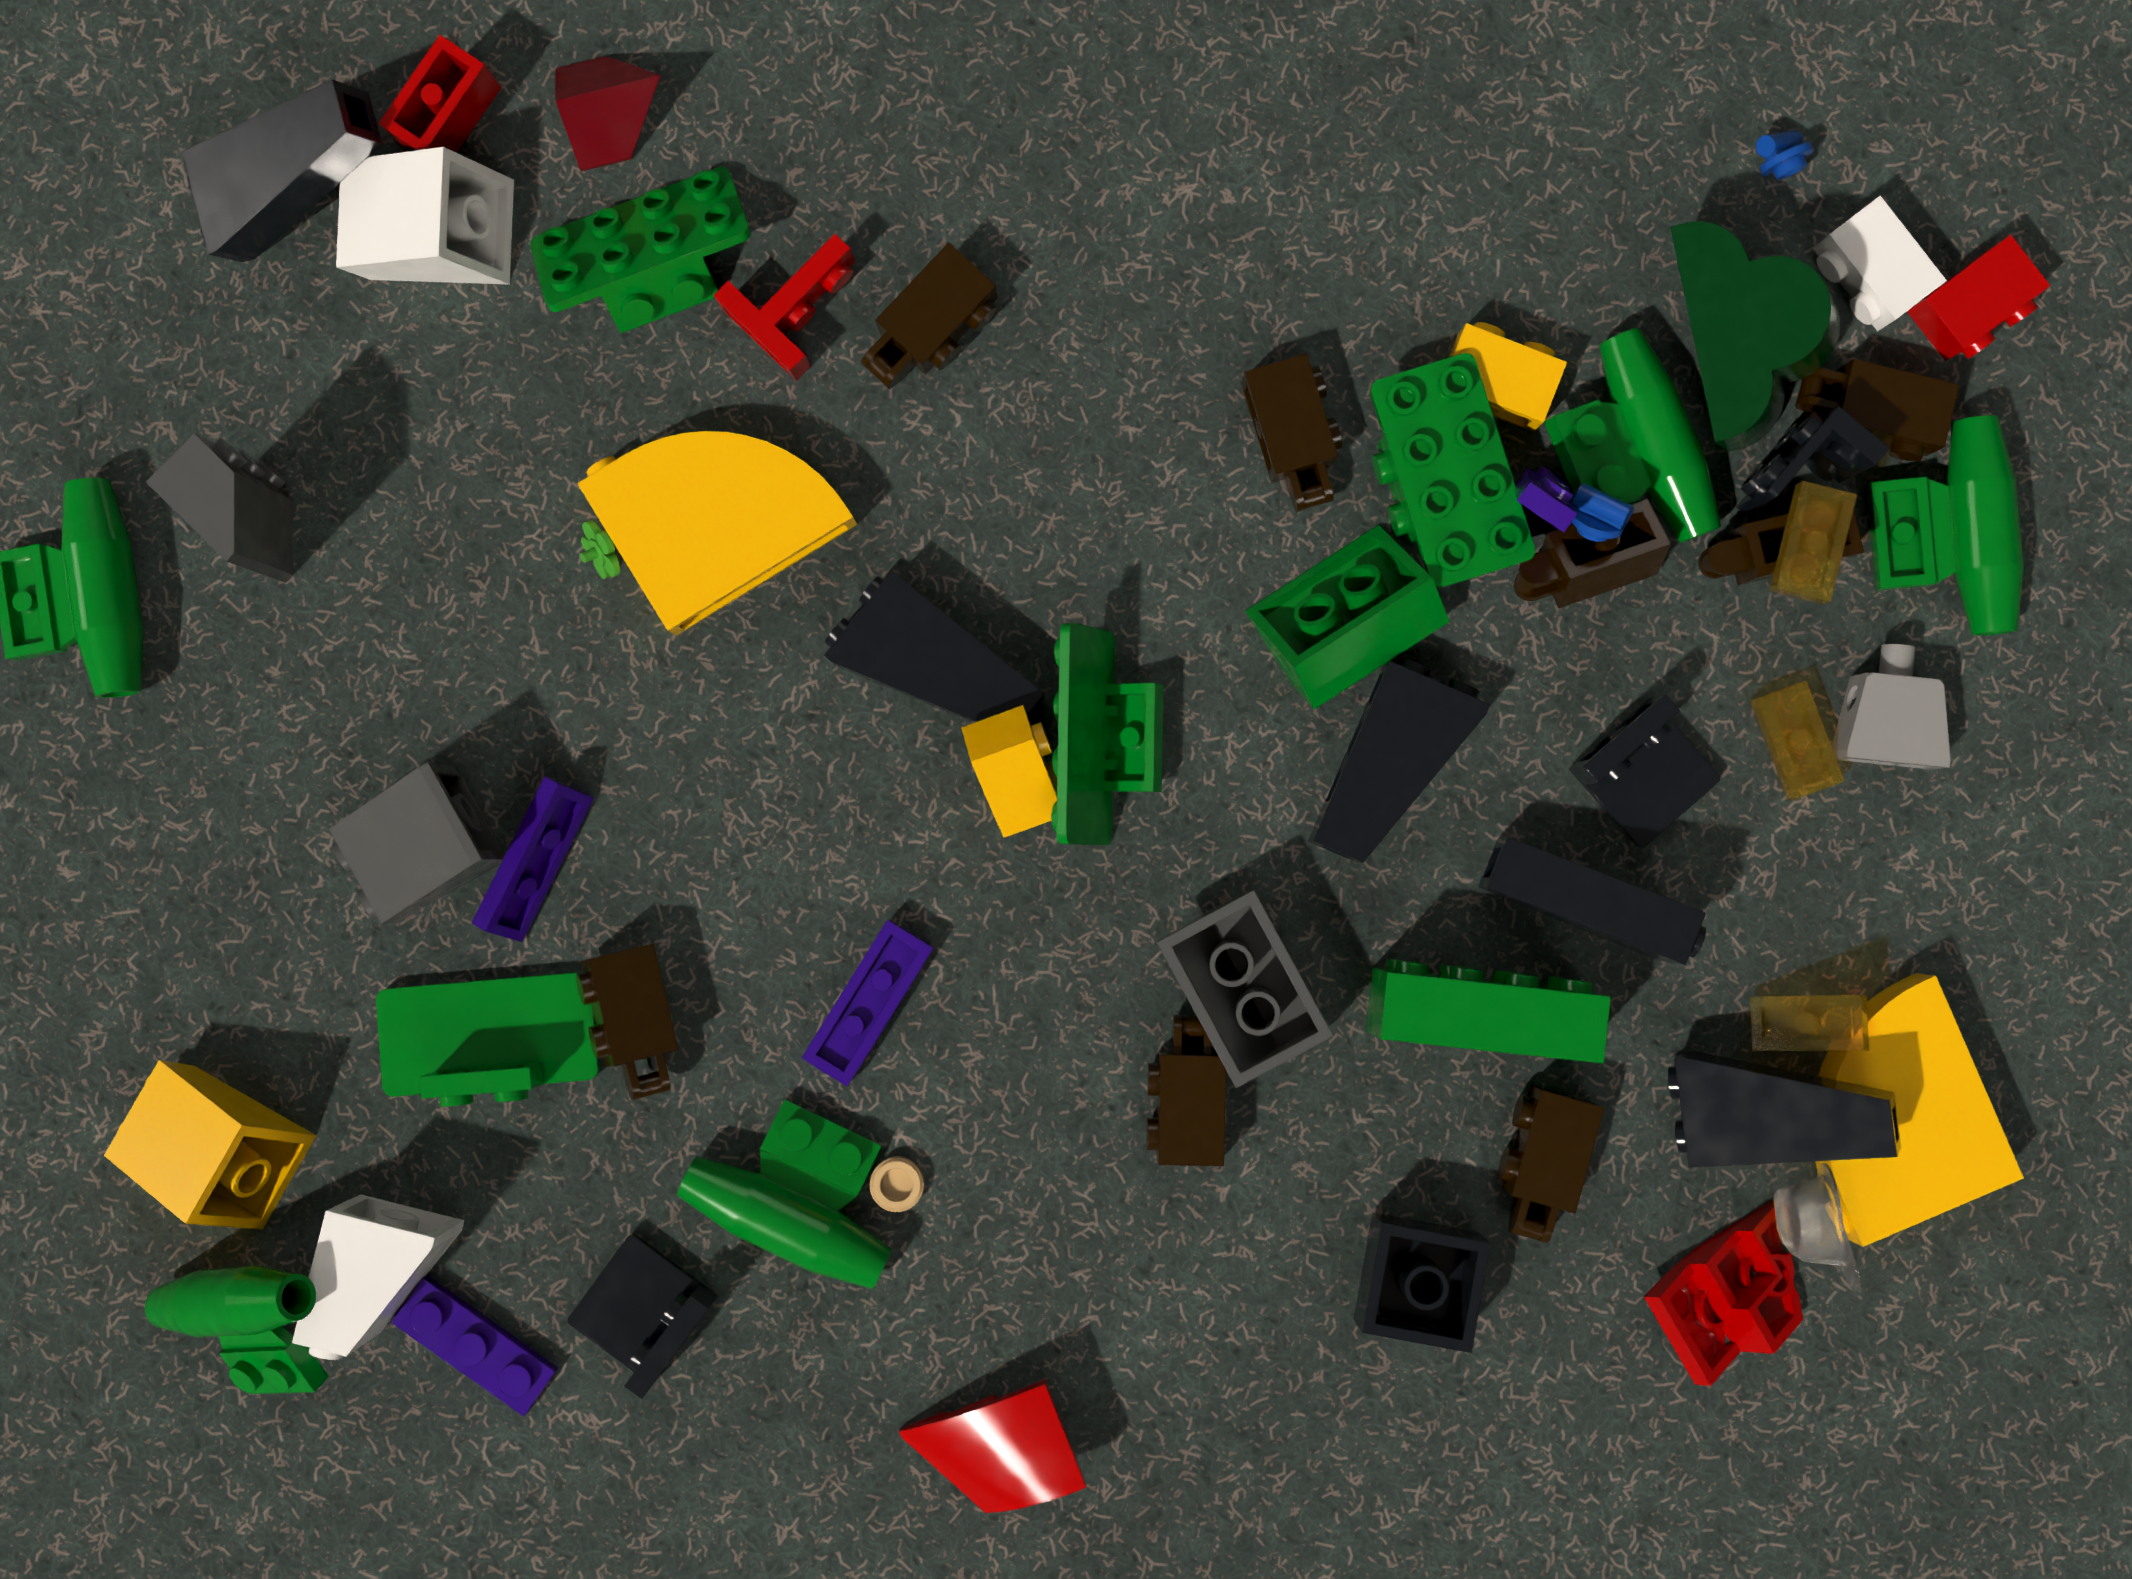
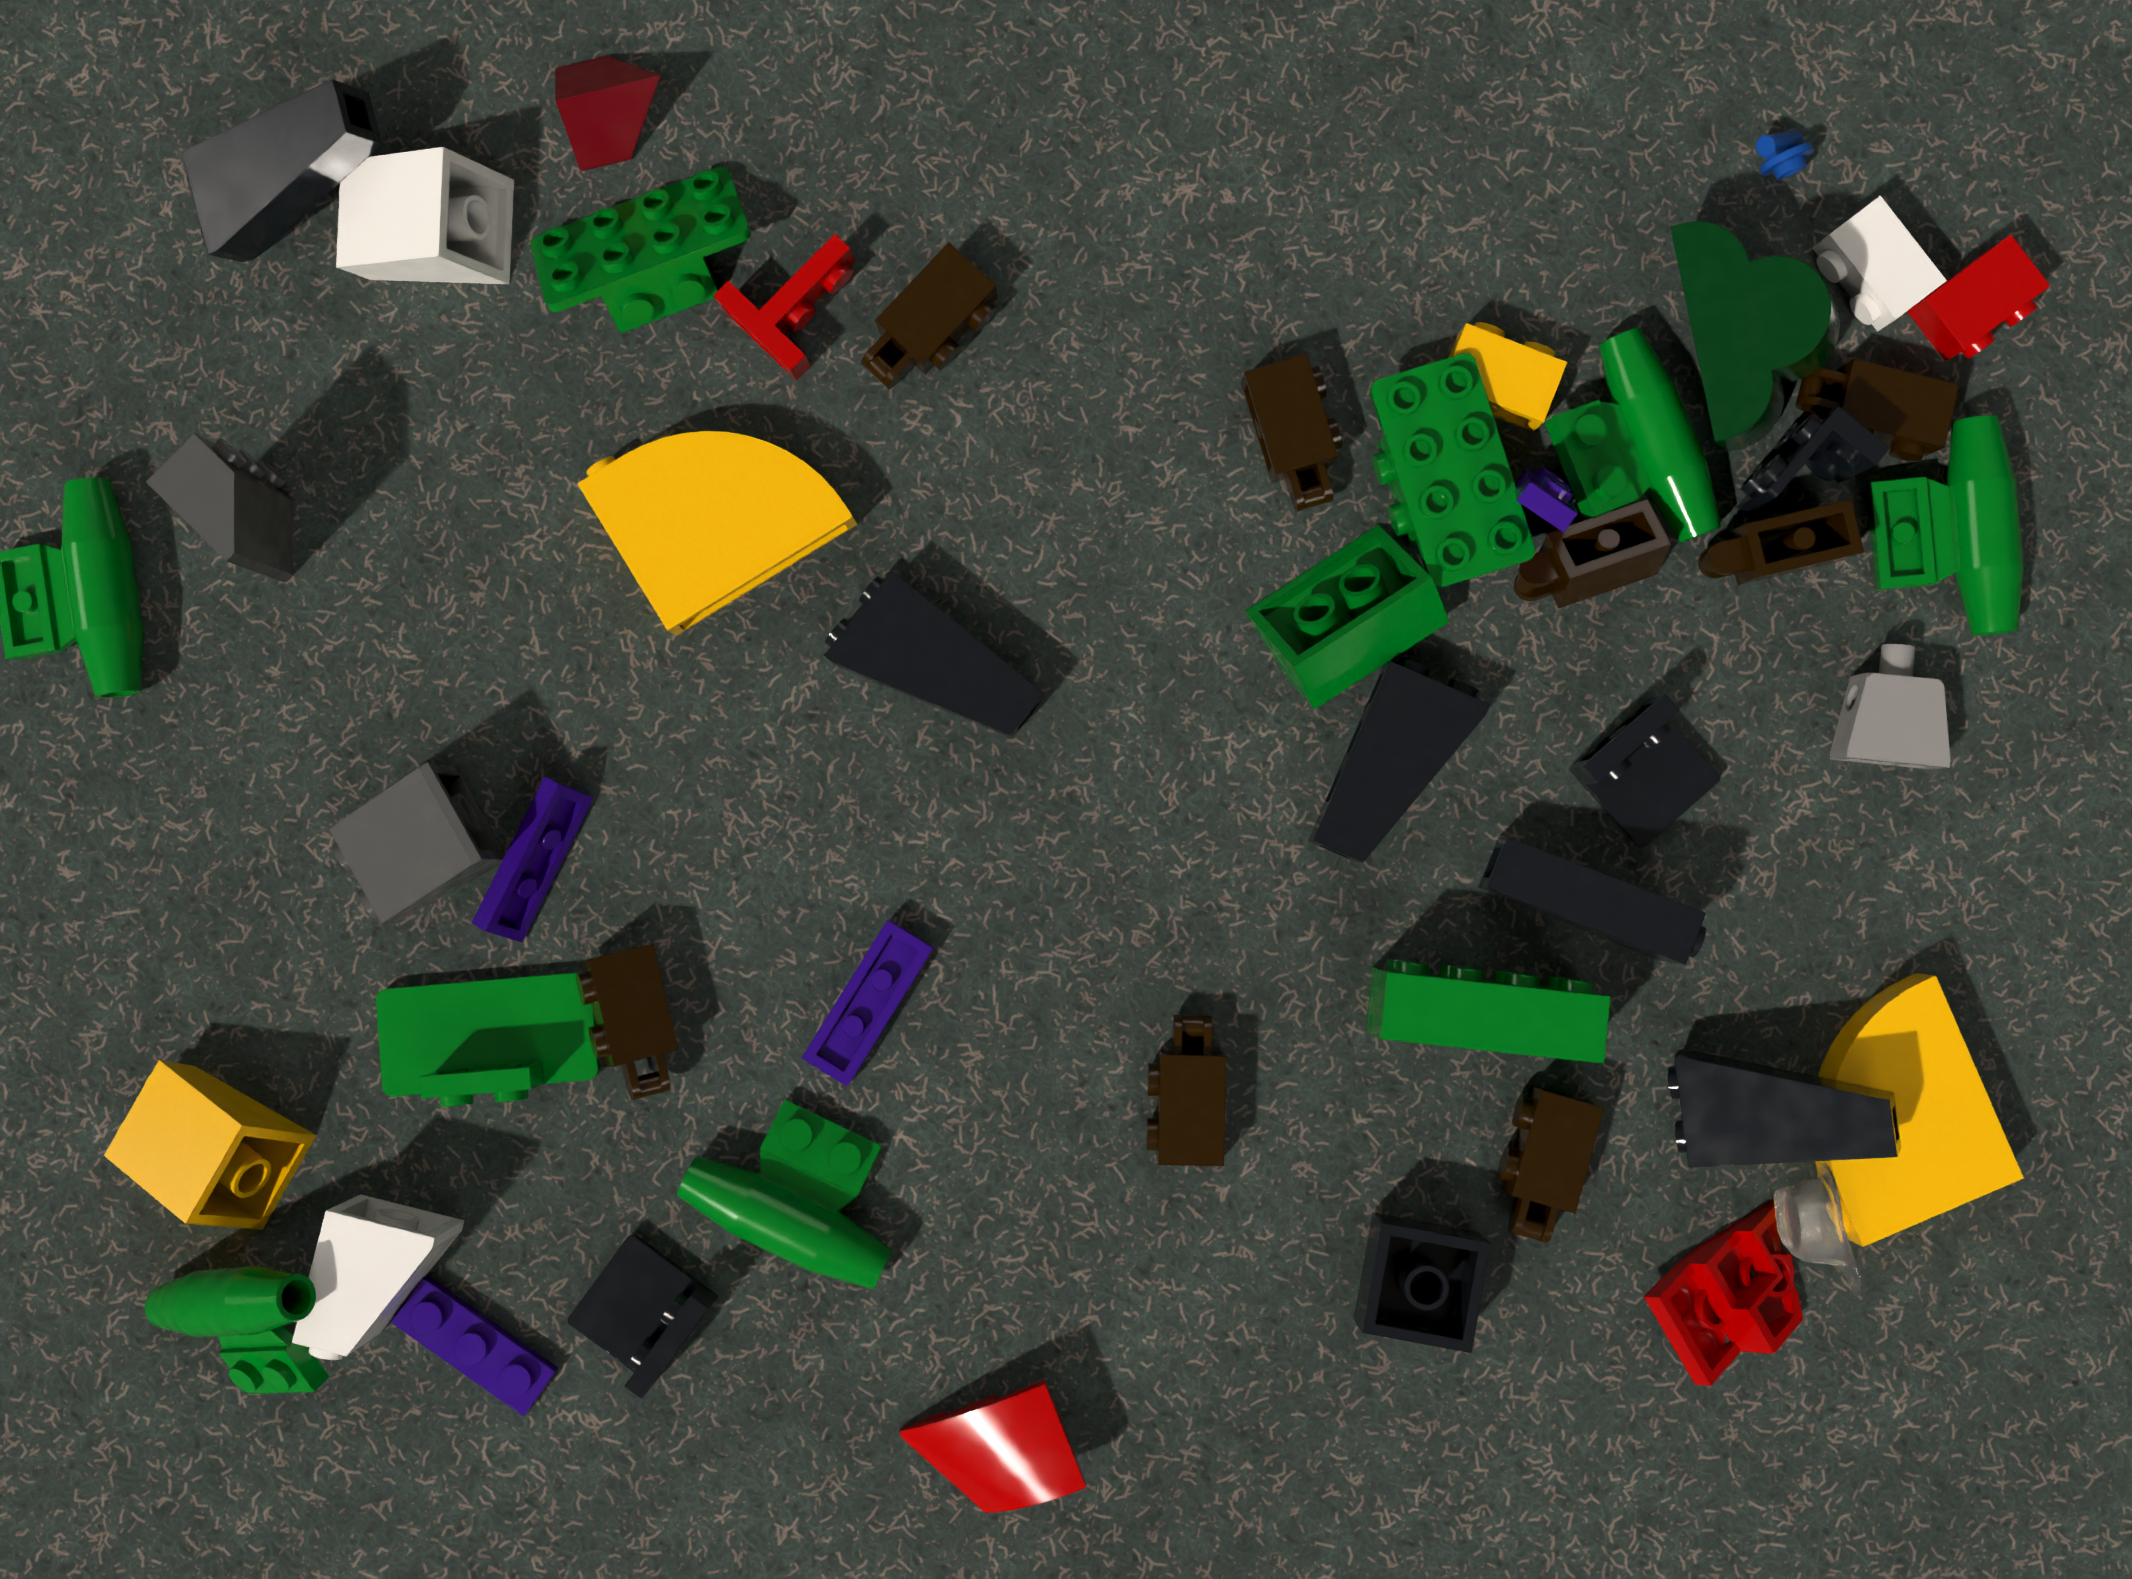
red brick [378,35,502,153] -> none
bright green plant [580,520,620,579] -> none
tan tile [870,1156,924,1212] -> none
yellow brick [961,705,1057,838] -> none
green bracket [1051,623,1163,845] -> none
dark grey slope [1157,887,1333,1088] -> none
blue plate [1572,483,1634,542] -> none
clear yellow plate [1750,681,1845,801] -> none
clear yellow plate [1750,995,1869,1051] -> none
clear yellow plate [1769,481,1857,604] -> none

